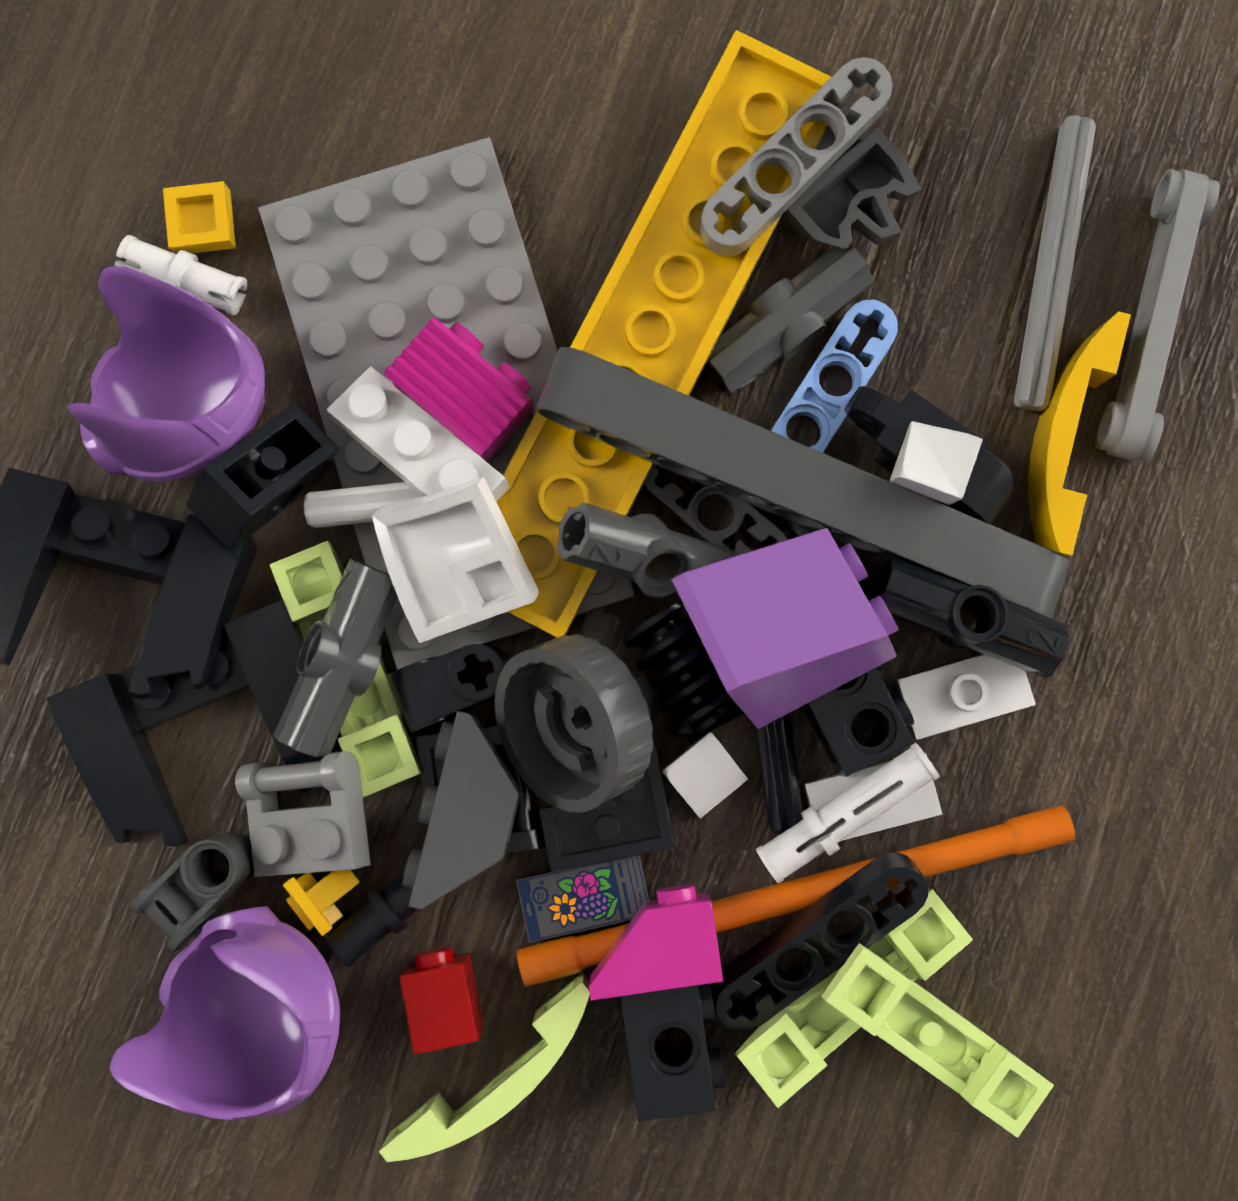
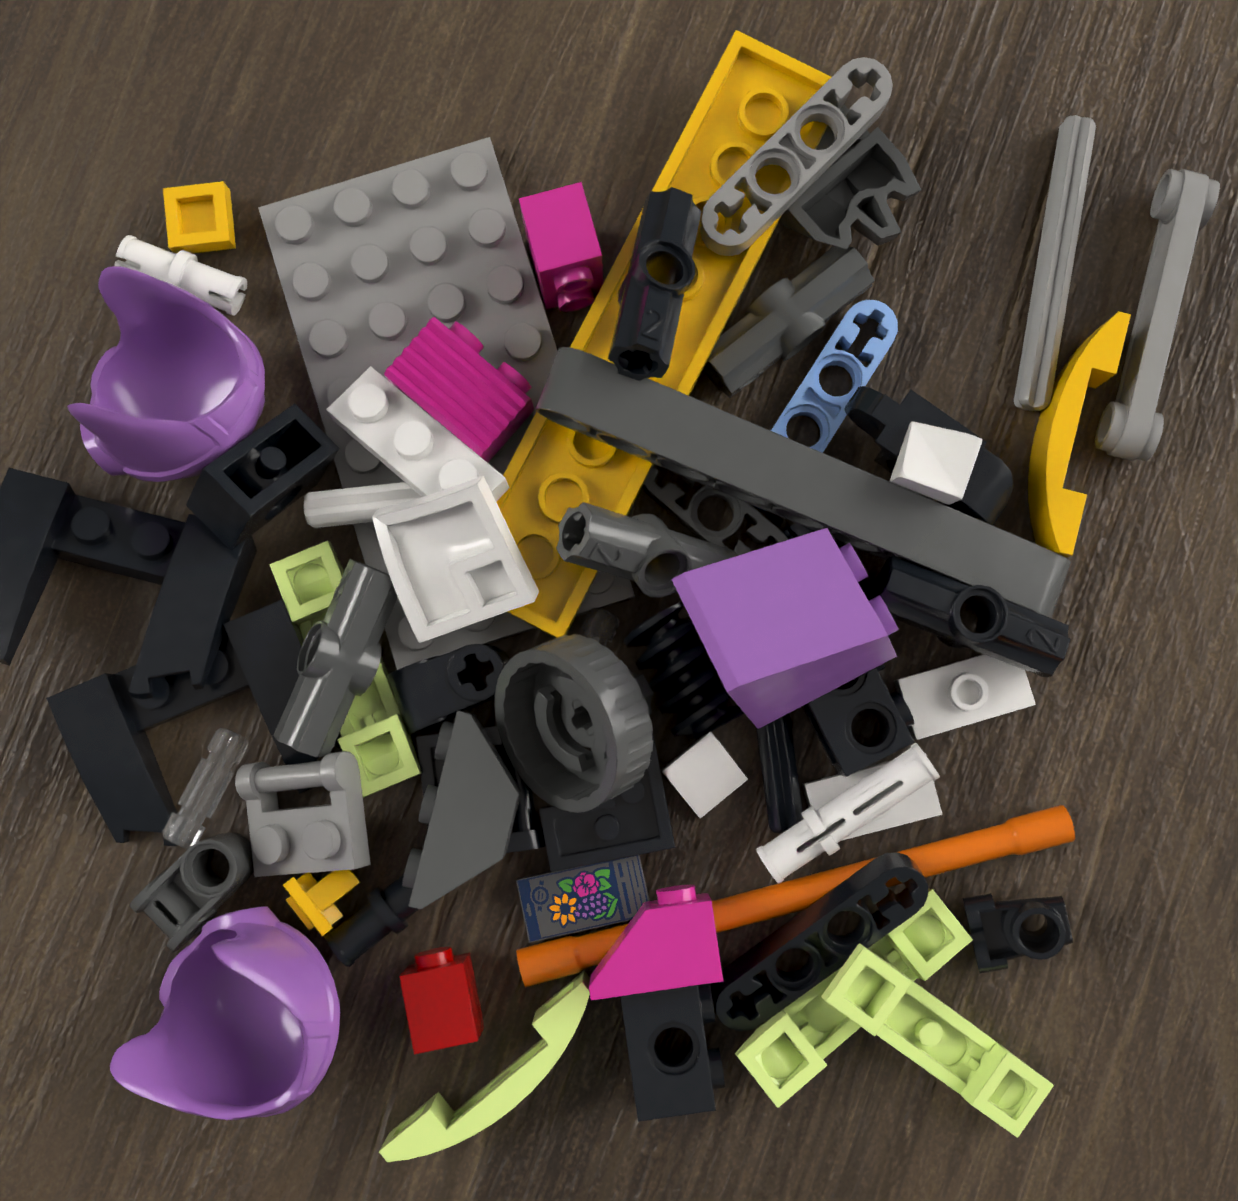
none -> clear axle [163,728,248,849]
none -> dark pink brick [519,182,603,312]
none -> black piece [608,187,702,381]
none -> black plate [963,893,1073,974]

